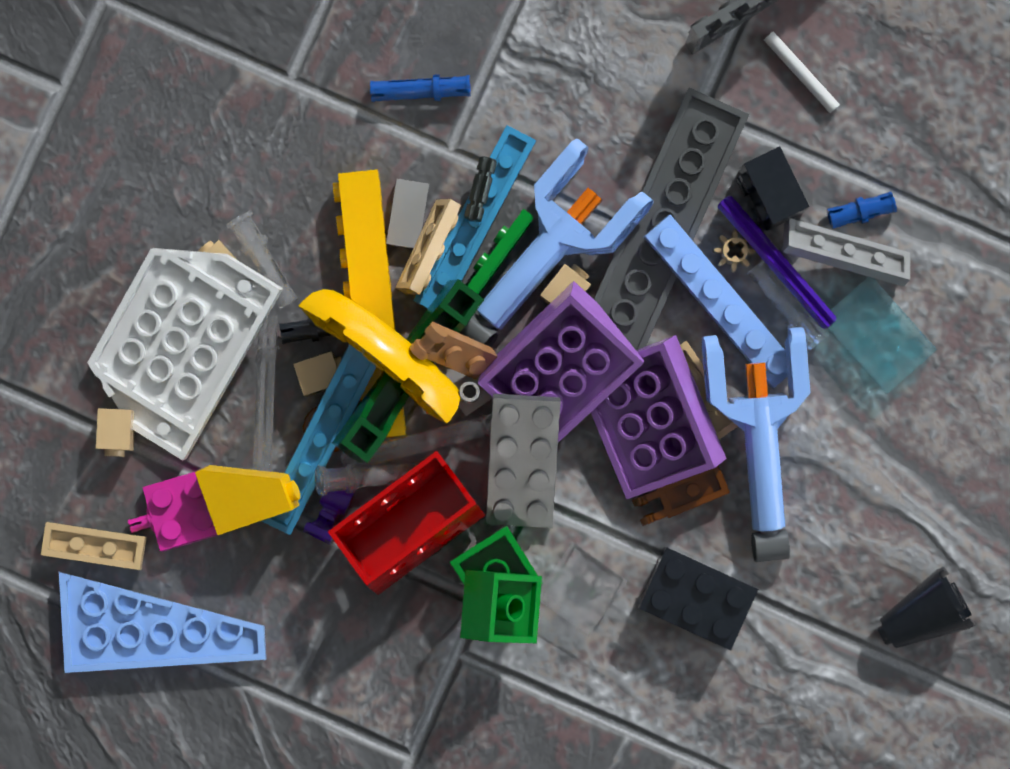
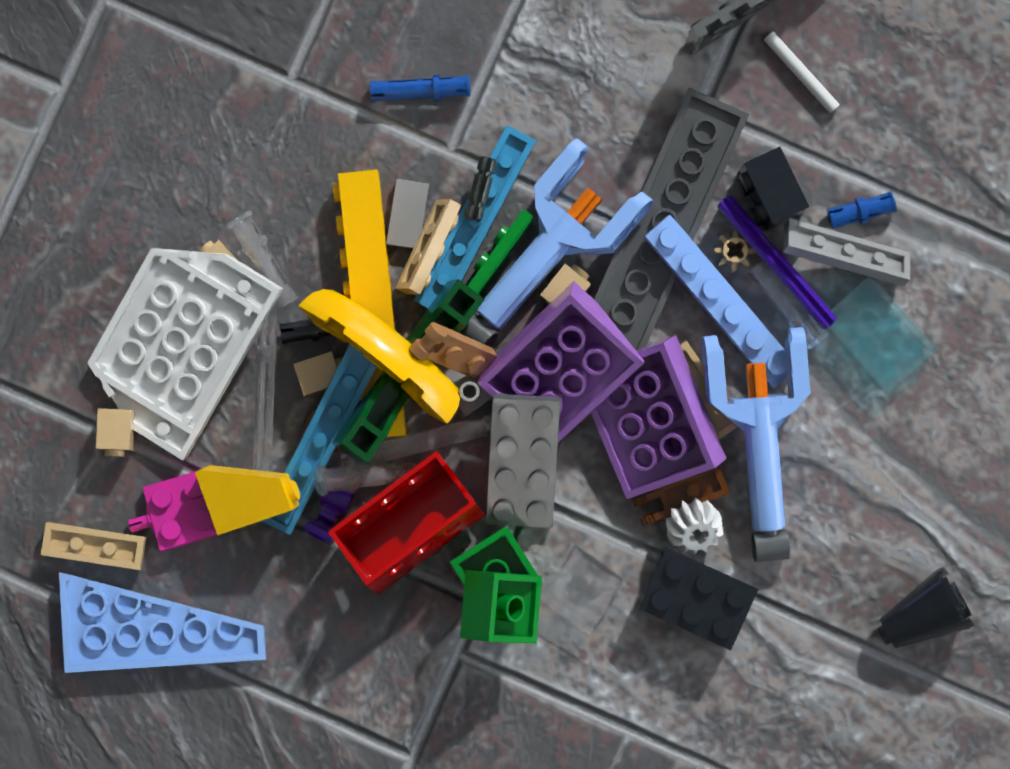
none -> white gear [666,497,723,556]

